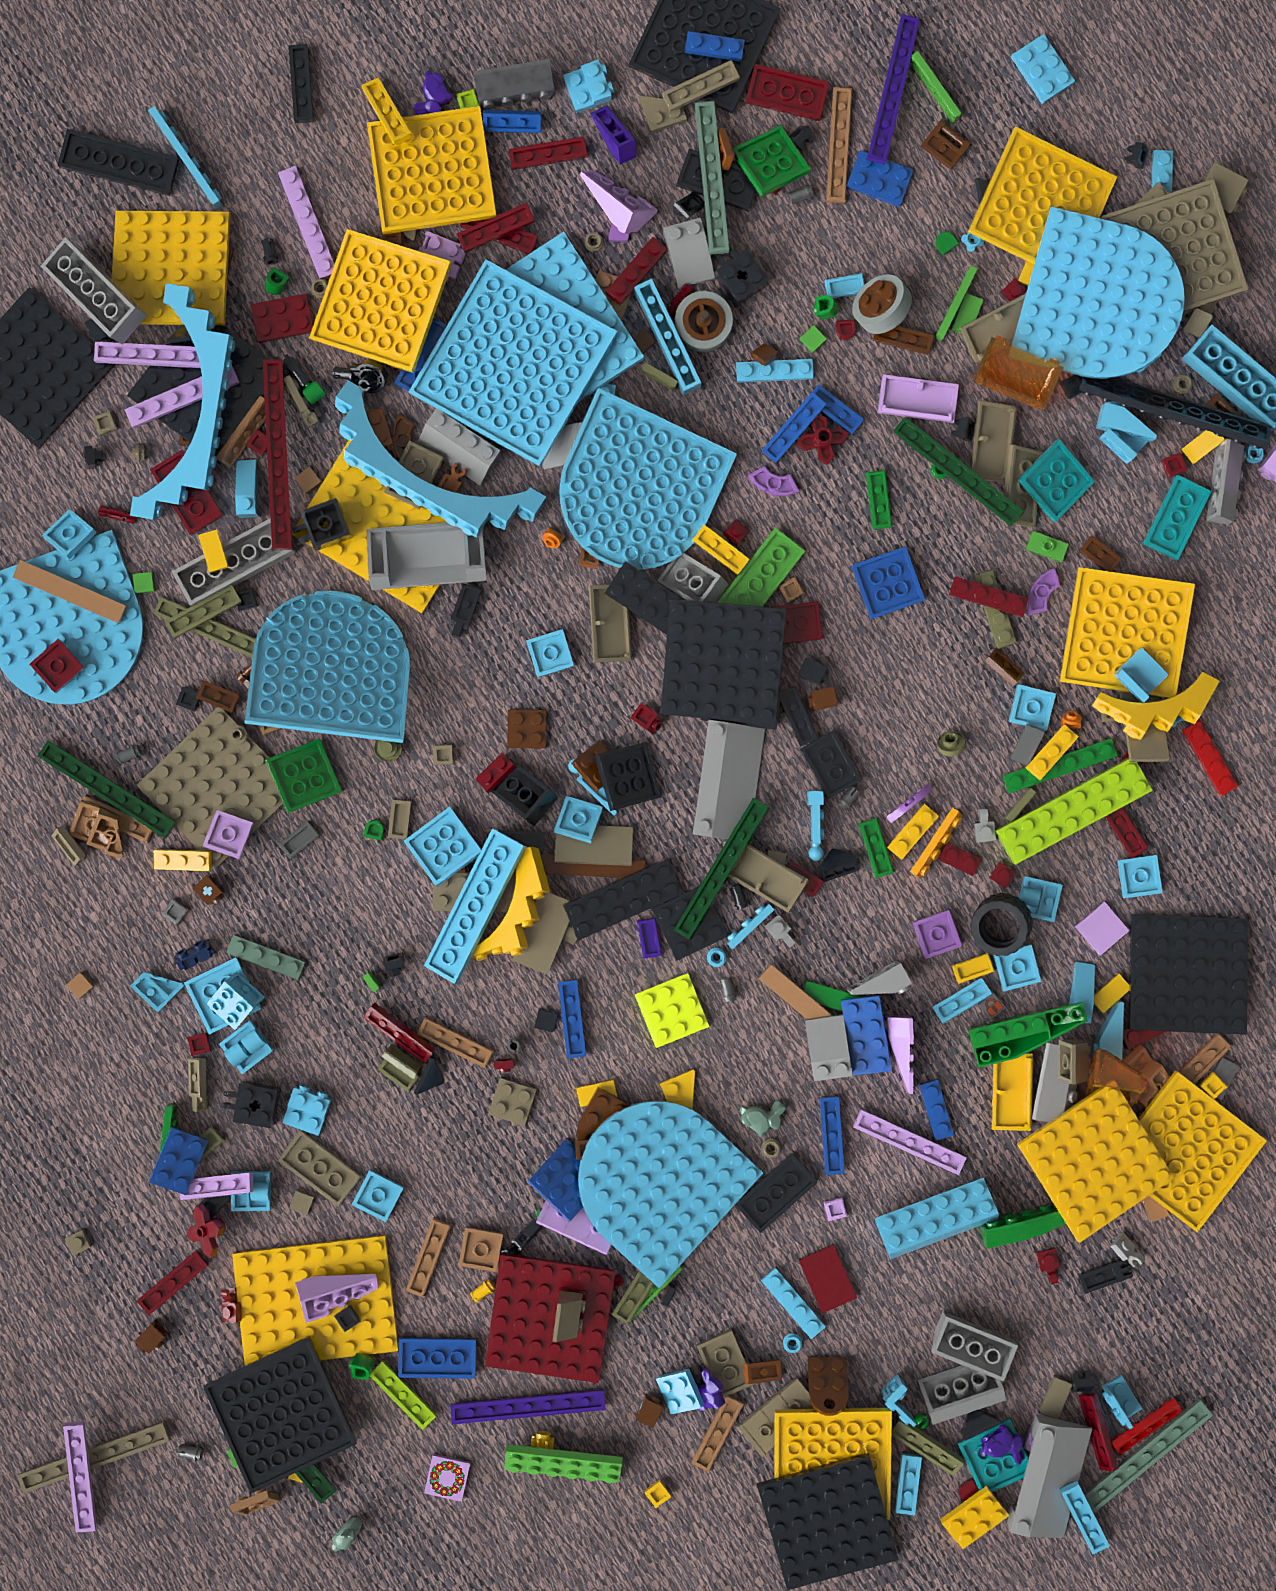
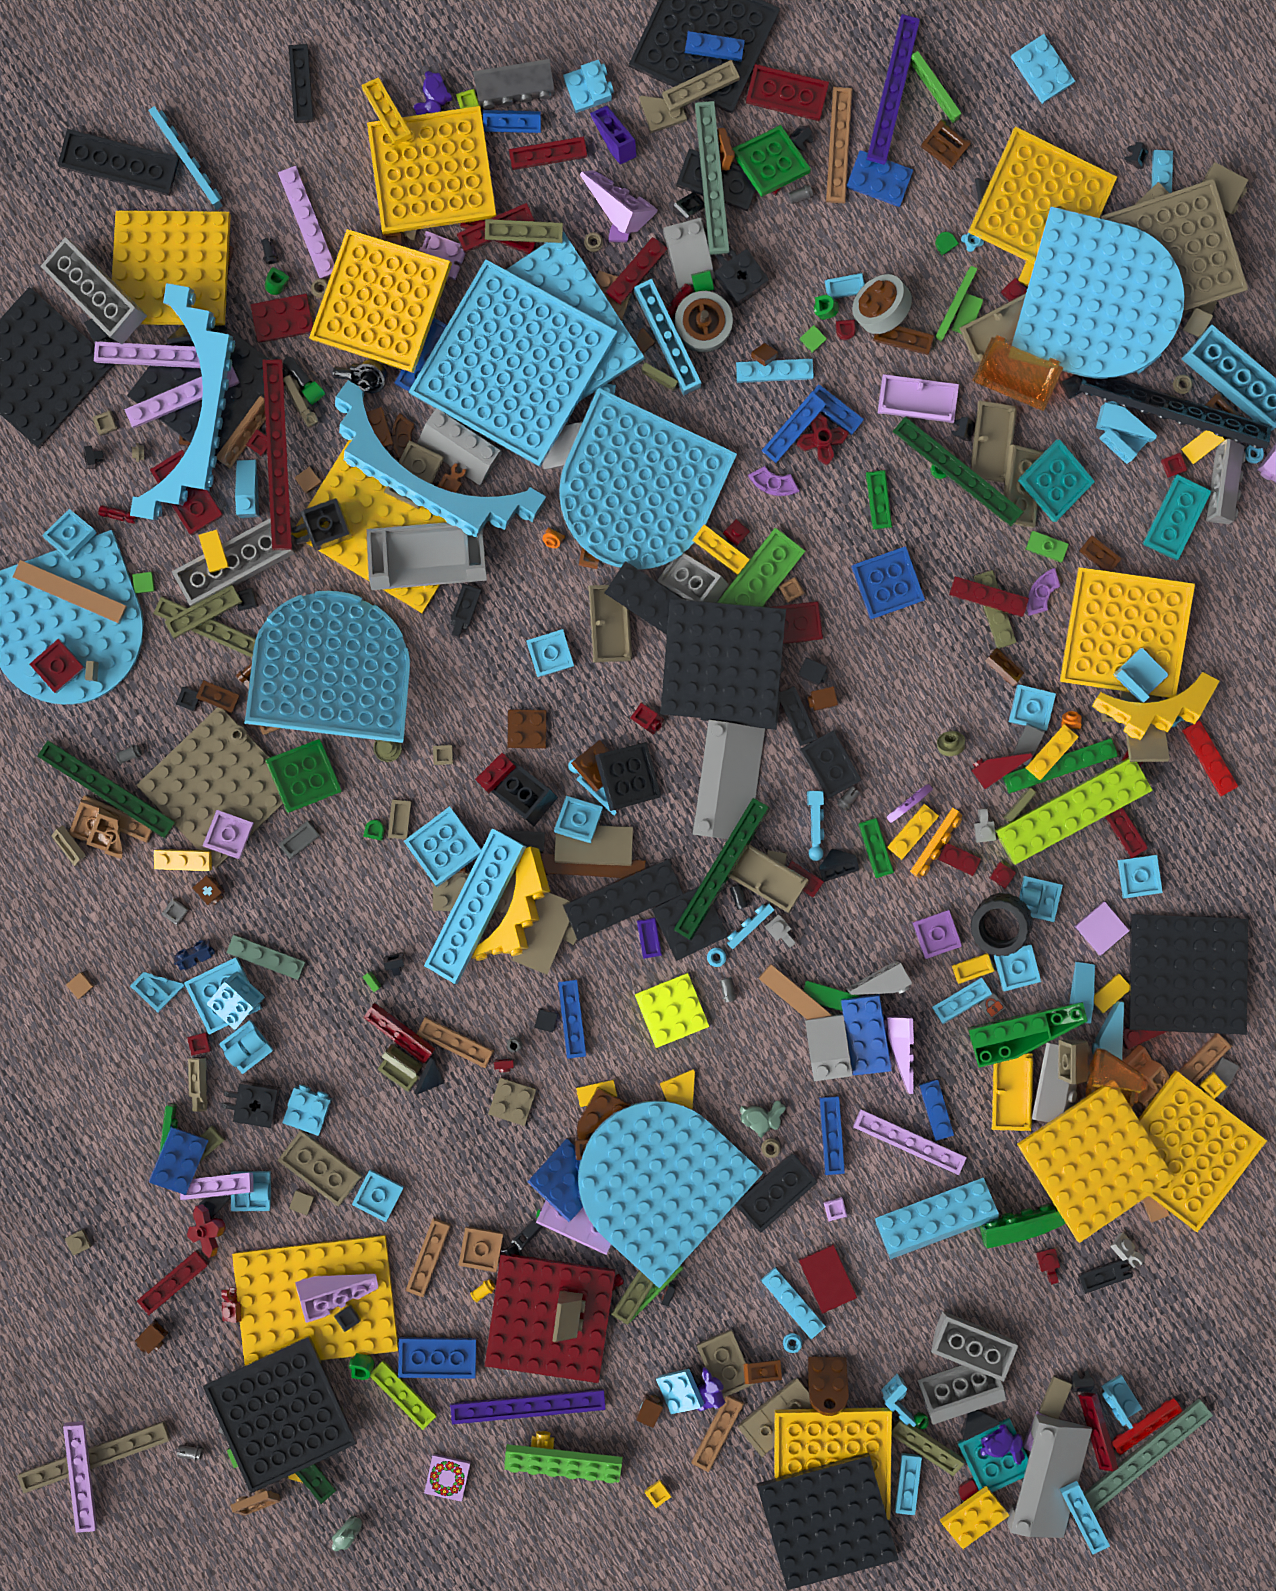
none -> dark tan tile [85,661,99,682]
none -> olive plate [485,219,563,243]
none -> green tile [691,270,714,292]
none -> dark red slope [971,752,1033,789]

